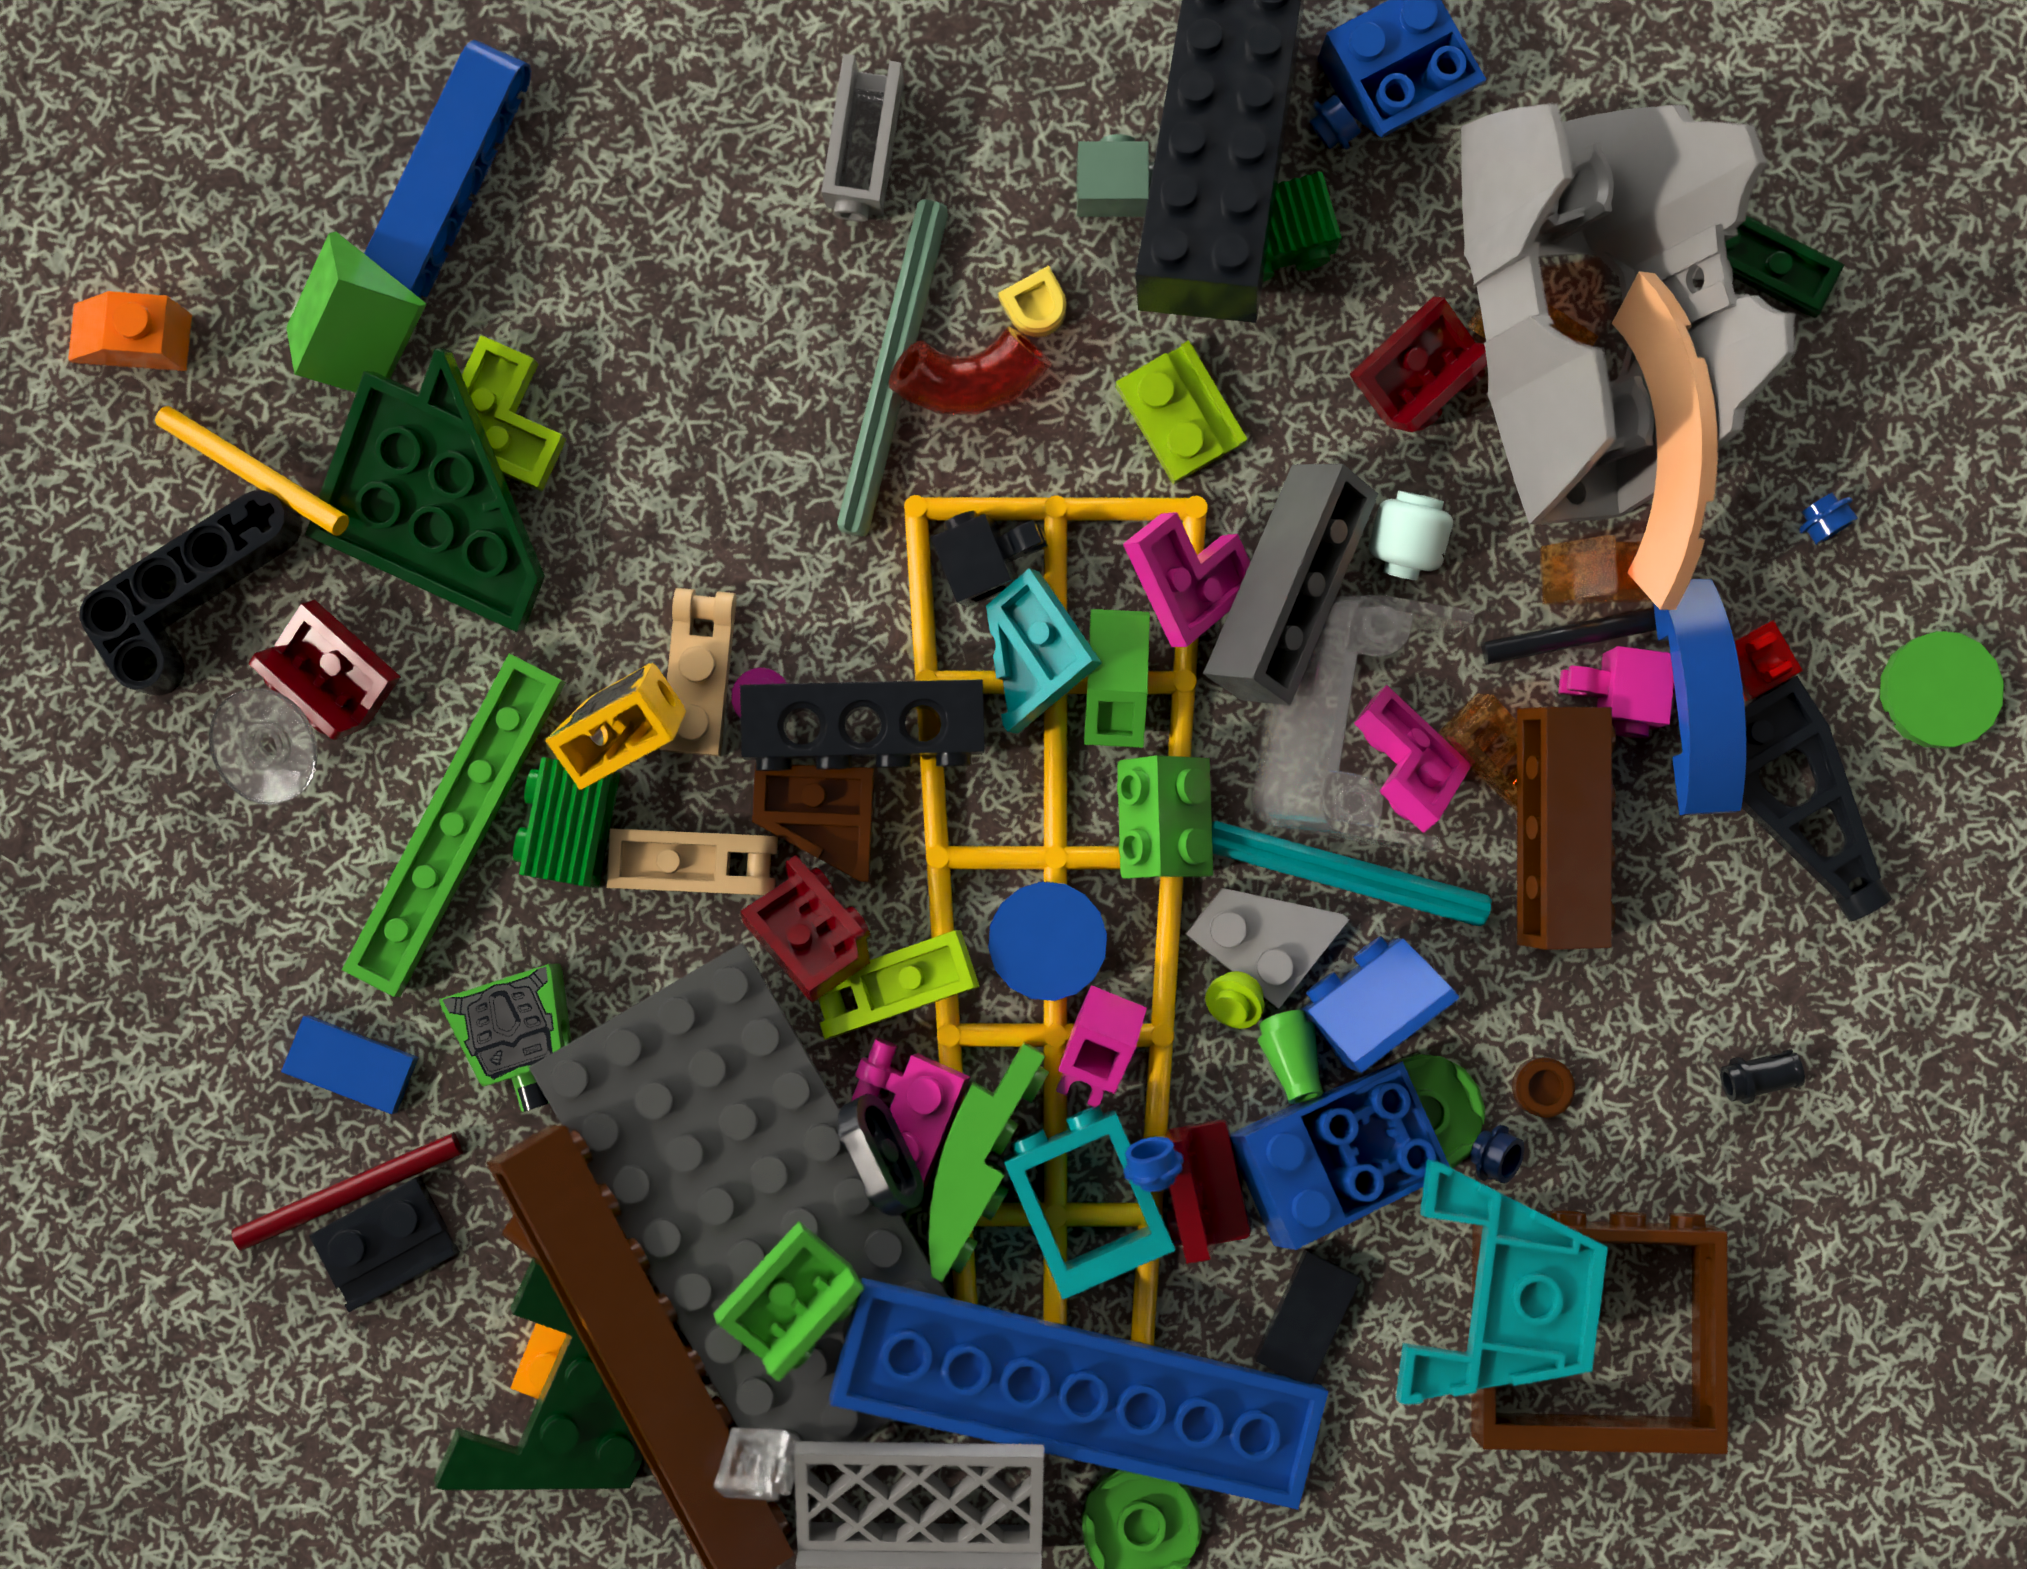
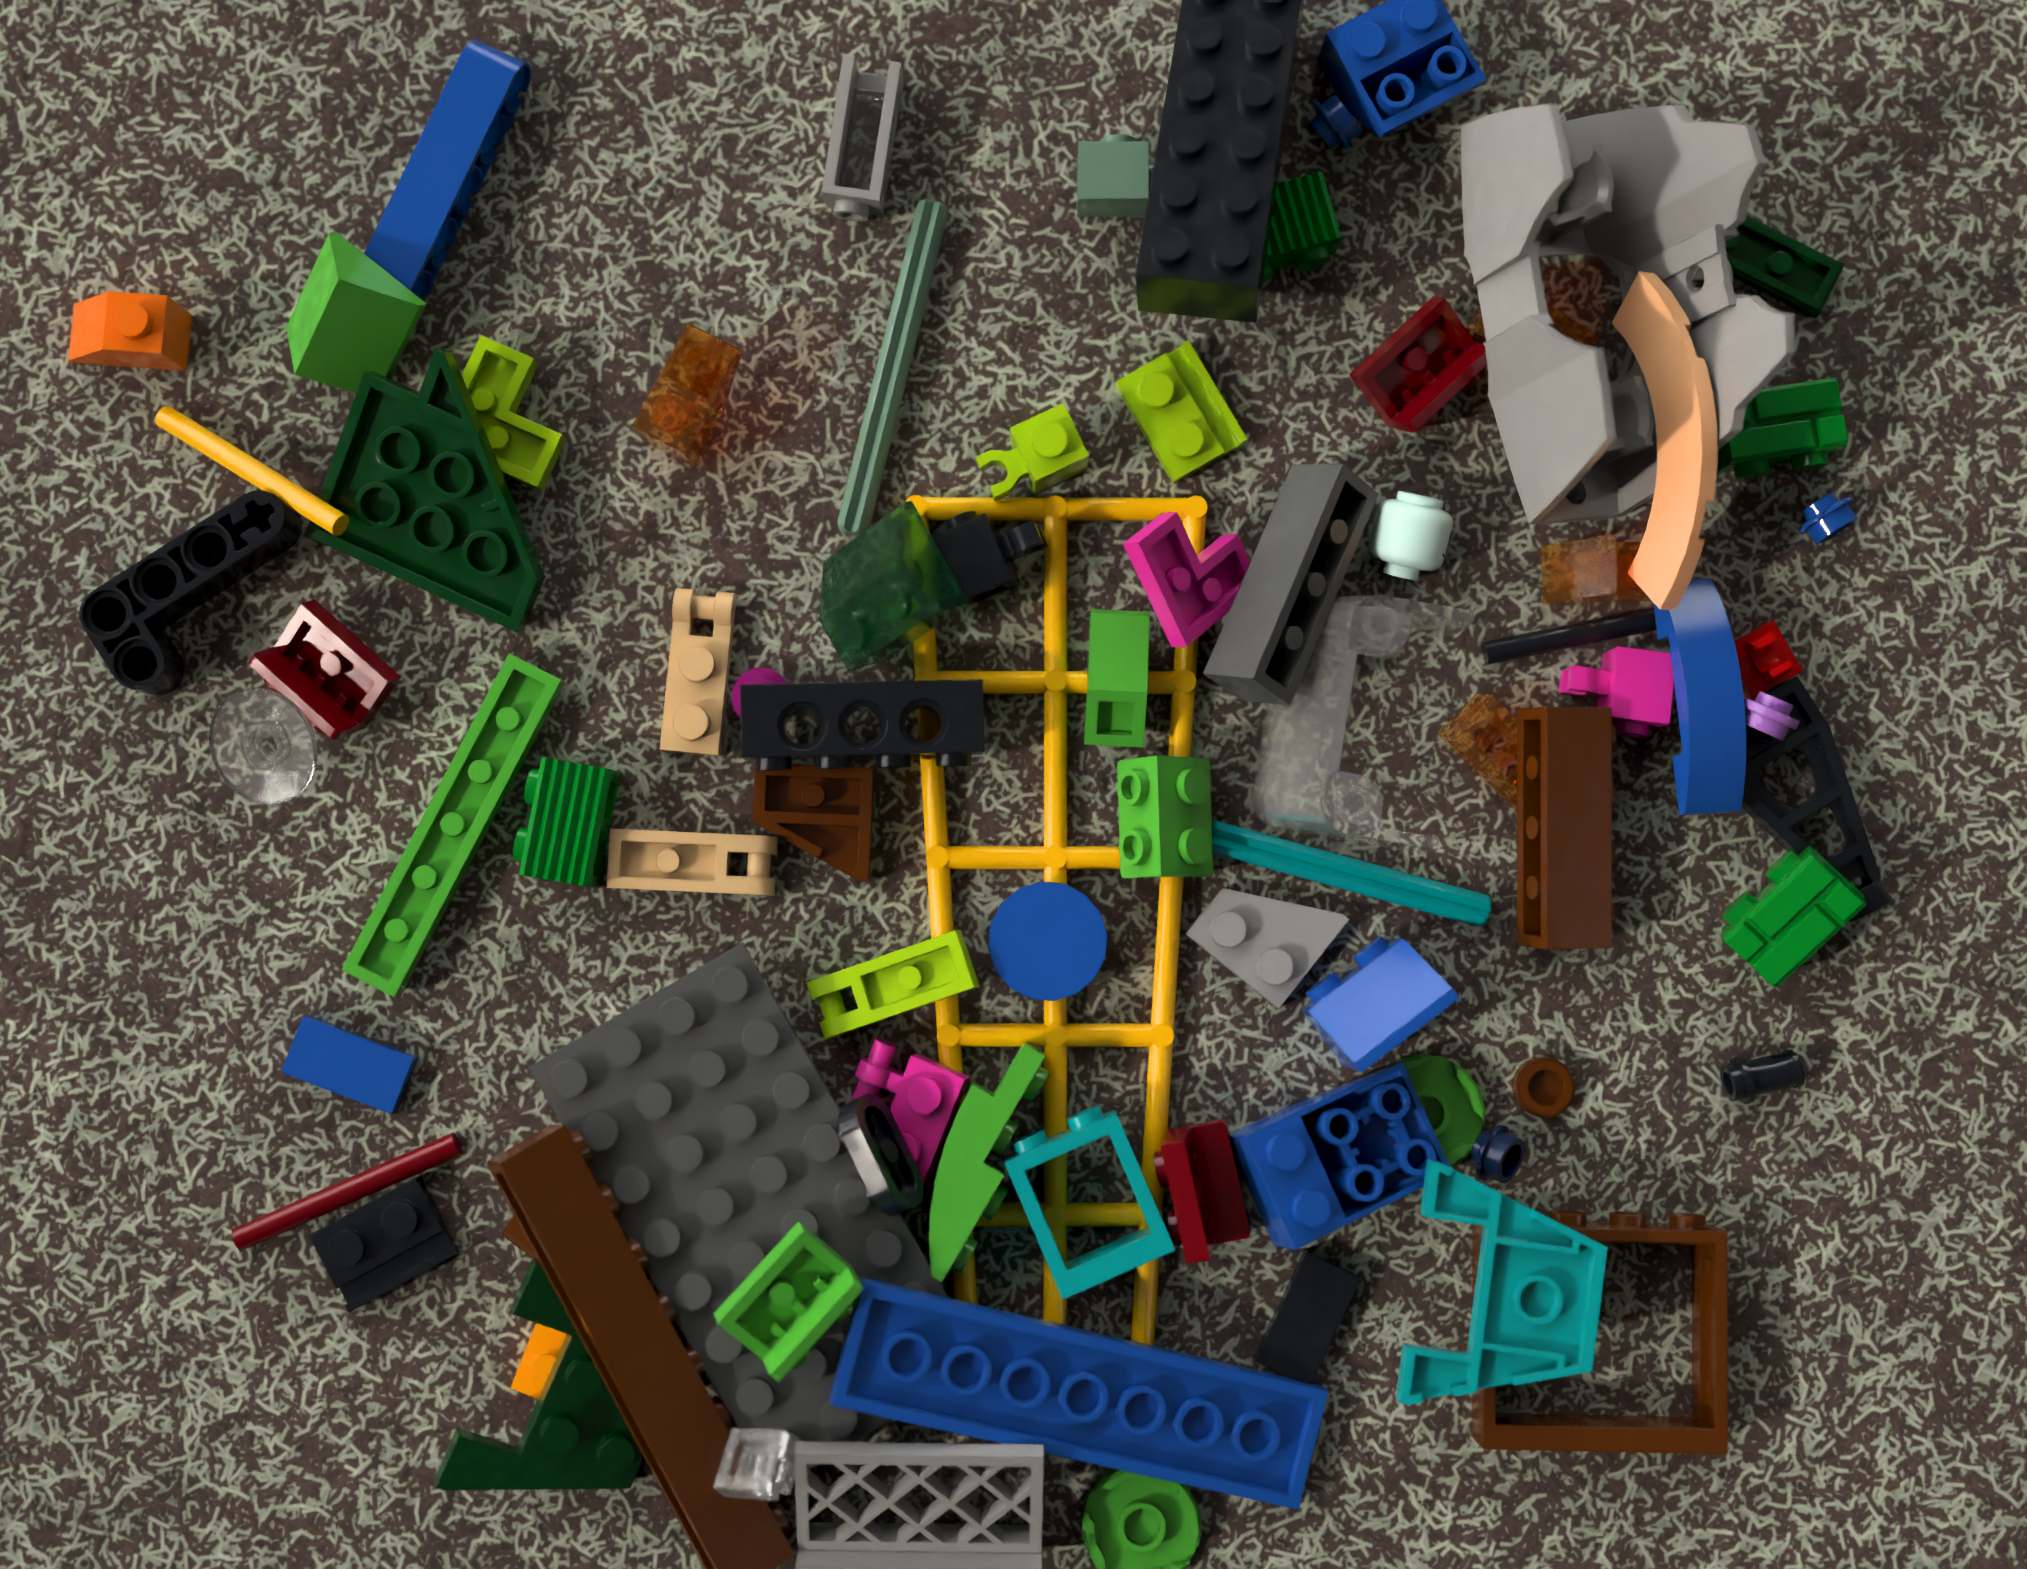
torso [439,963,572,1112] -> none
yellow torso [545,663,686,790] -> none
dark red bracket [740,855,870,1003] -> none
clear red cylinder [889,327,1052,415] -> none
teal wing [986,568,1102,734] -> none
light yellow tile [998,266,1066,337] -> none
dark pink brick [1056,985,1147,1107] -> none
blue plate [1123,1137,1183,1192] -> none
lime plate [1205,971,1265,1029] -> none
bright green cone [1257,1010,1323,1104] -> none
dark pink plate [1354,685,1472,833] -> none
bright green tile [1880,631,2004,749] -> none
none -> clear orange slope [632,323,742,468]
none -> clear green slope [819,500,969,672]
none -> lime brick [976,403,1089,501]
none -> green brick [1717,377,1848,481]
none -> green brick [1721,846,1867,988]
none -> medium lavender plate [1744,691,1800,741]

